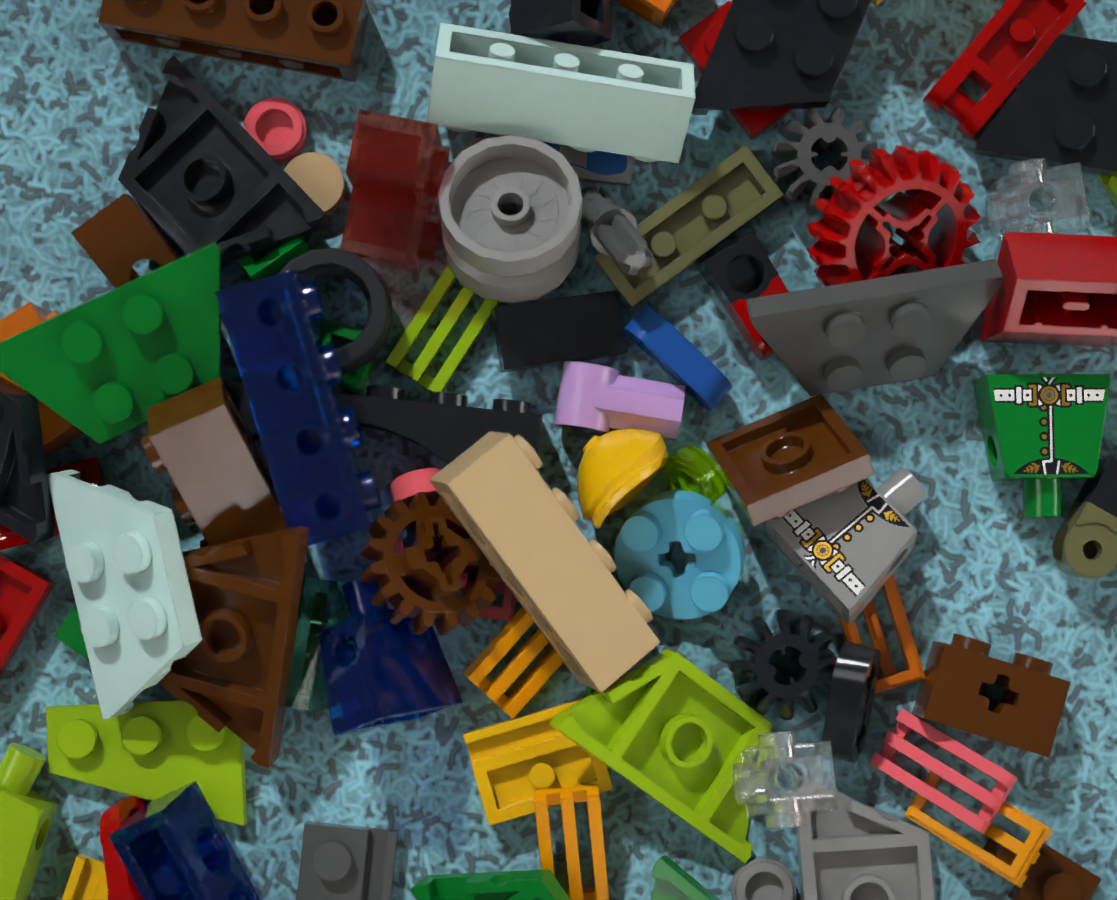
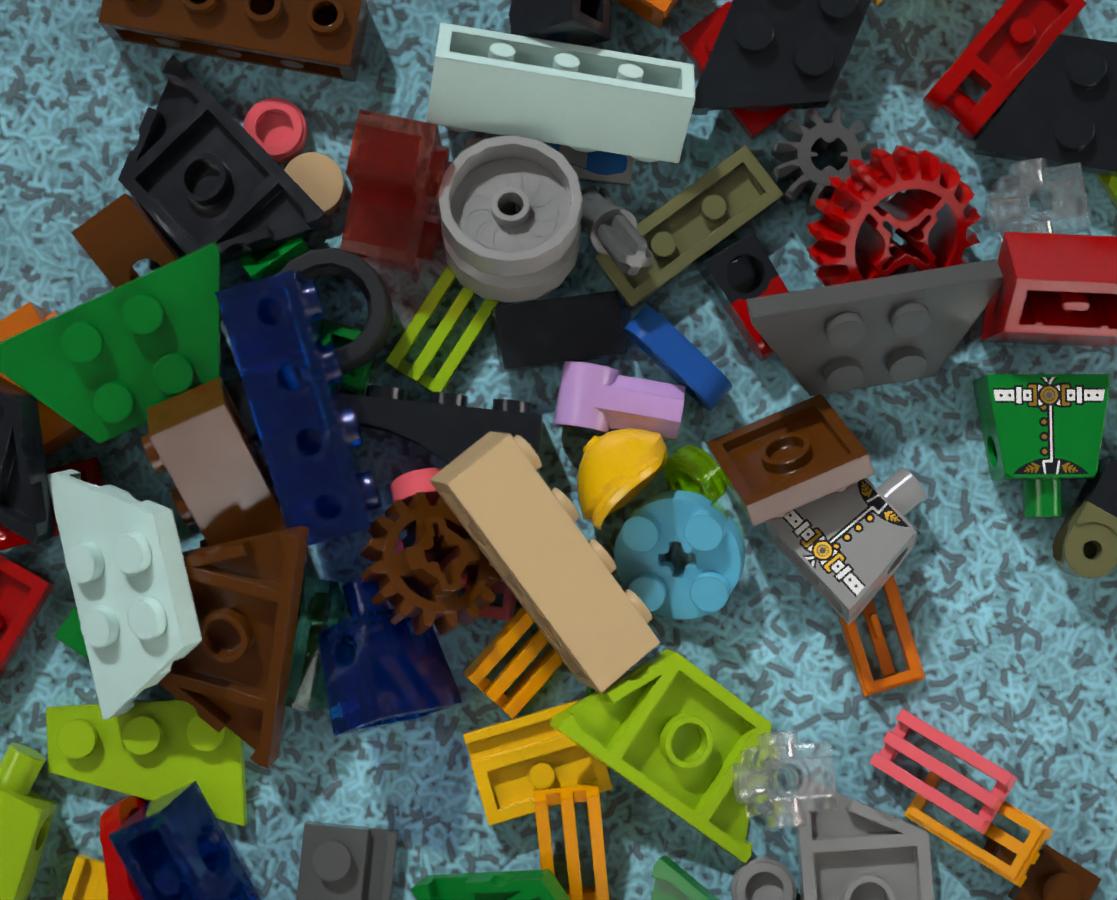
black gear [728,609,837,720] -> none
black beam [821,641,880,764] -> none
reddish brown brick [912,633,1071,757] -> none

